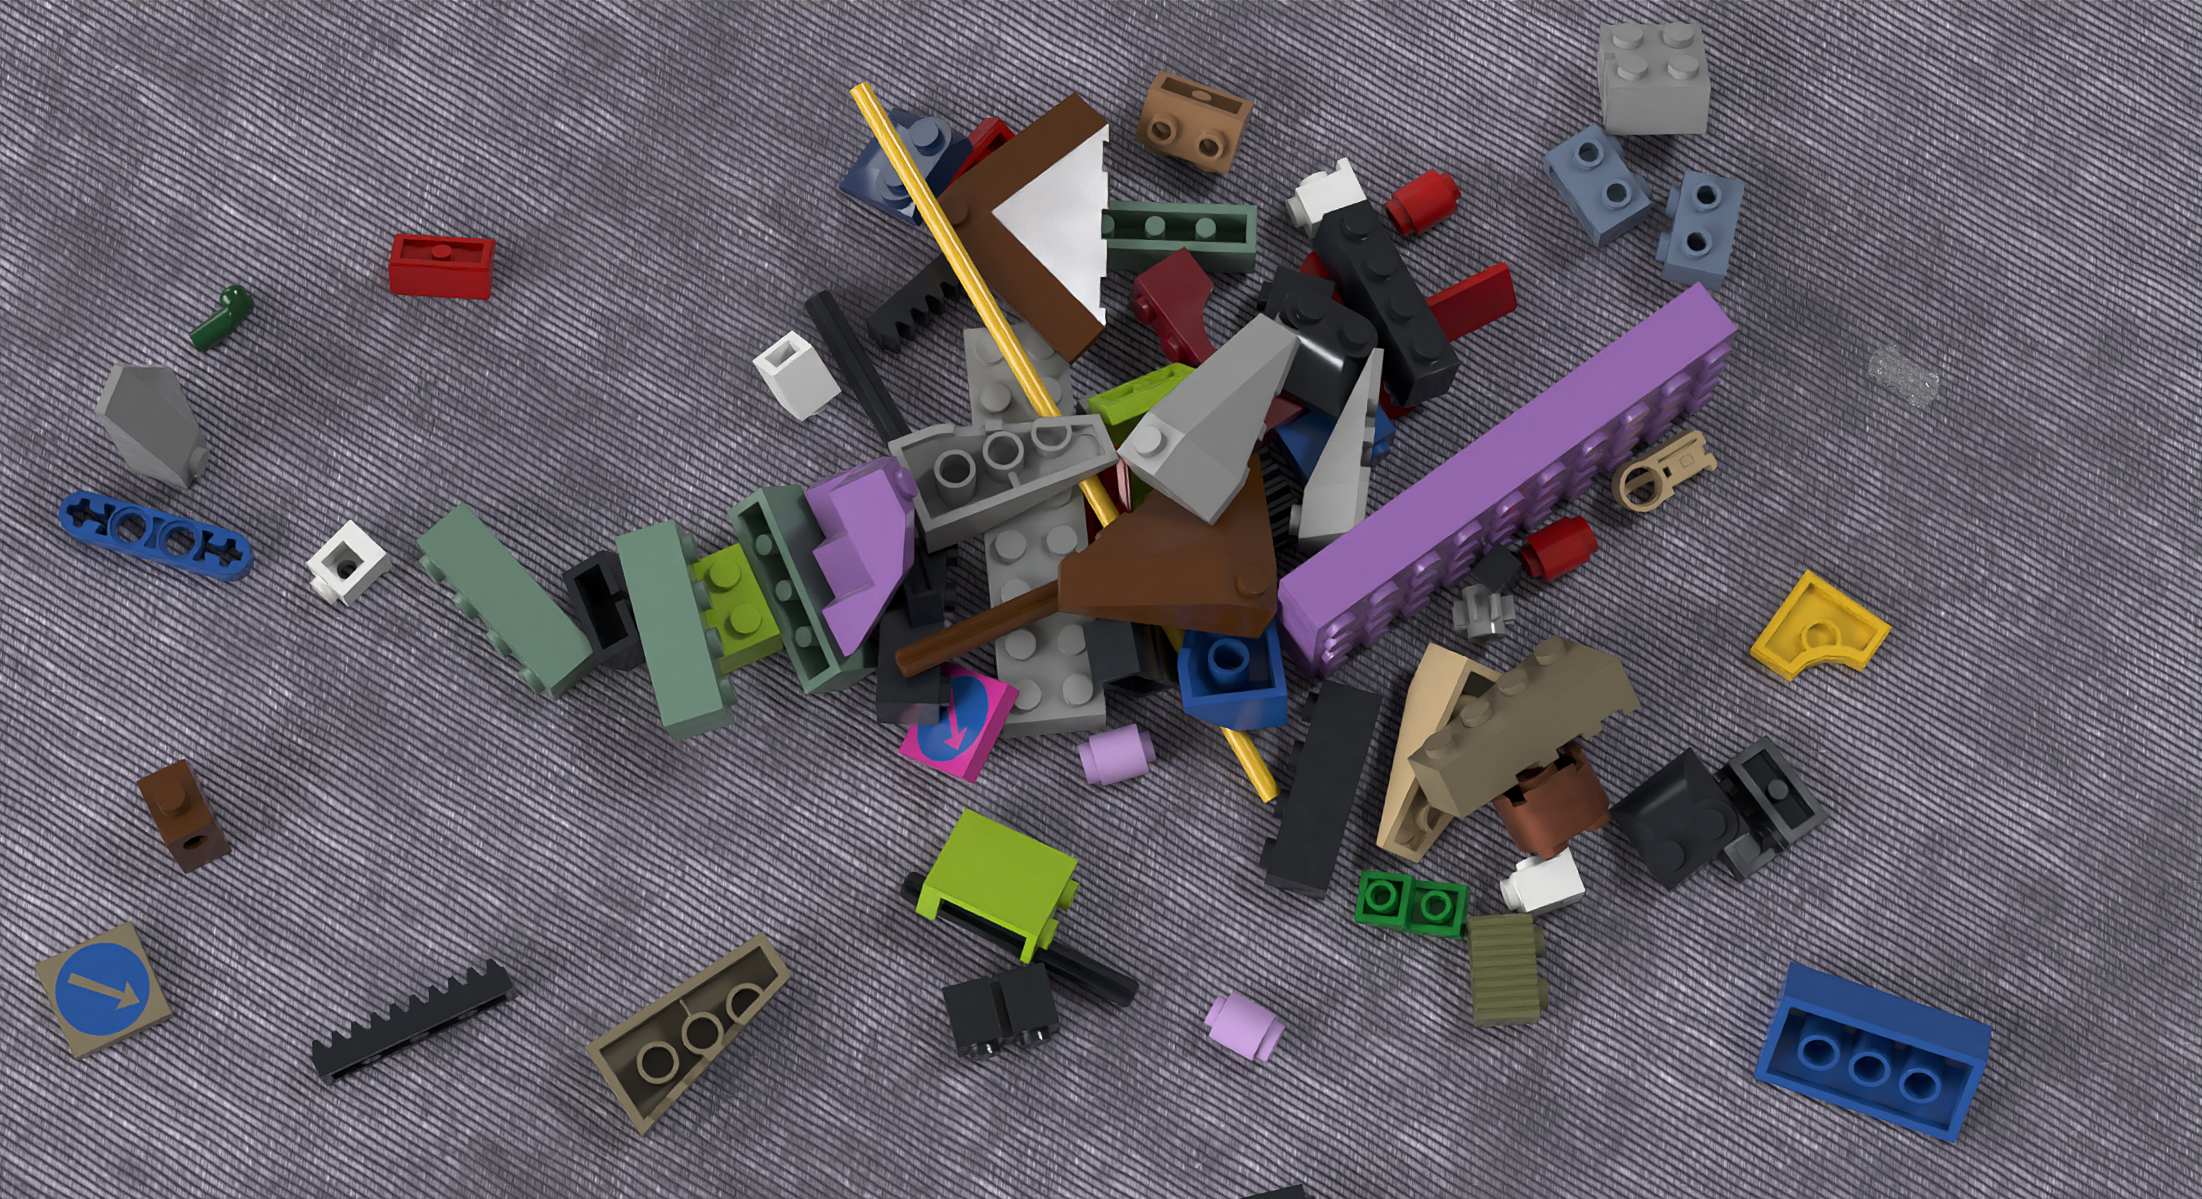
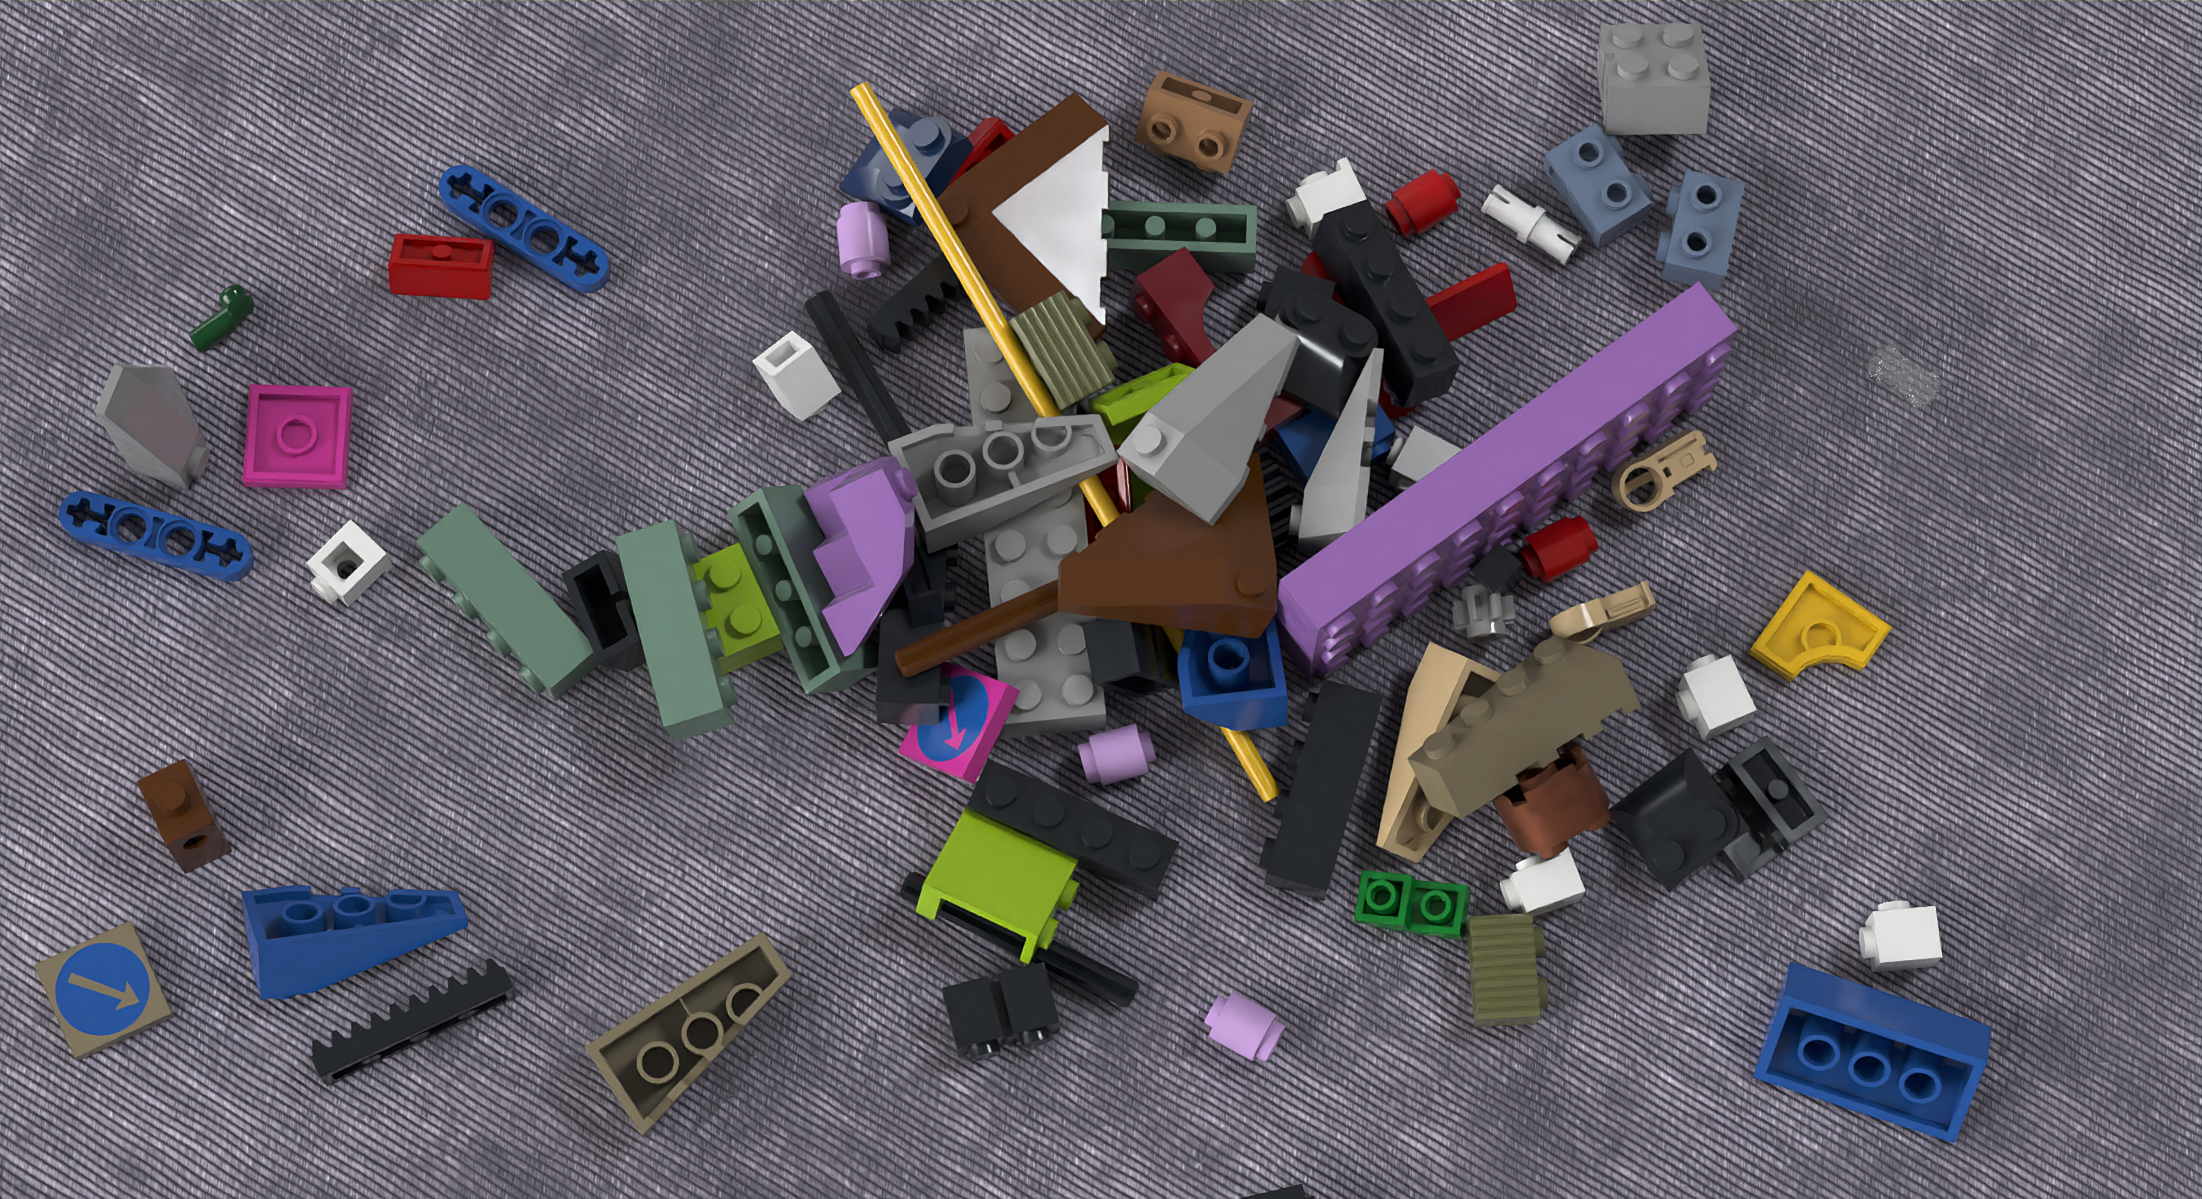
none -> blue wedge [241,885,468,1000]
none -> dark pink tile [243,384,354,490]
none -> blue beam [439,165,610,293]
none -> lavender brick [836,202,891,280]
none -> black brick [967,759,1179,901]
none -> olive brick [1009,289,1118,413]
none -> white brick [1385,426,1462,495]
none -> white pin [1481,184,1583,266]
none -> tan piece [1548,581,1657,645]
none -> white brick [1675,654,1757,742]
none -> white brick [1859,901,1942,972]

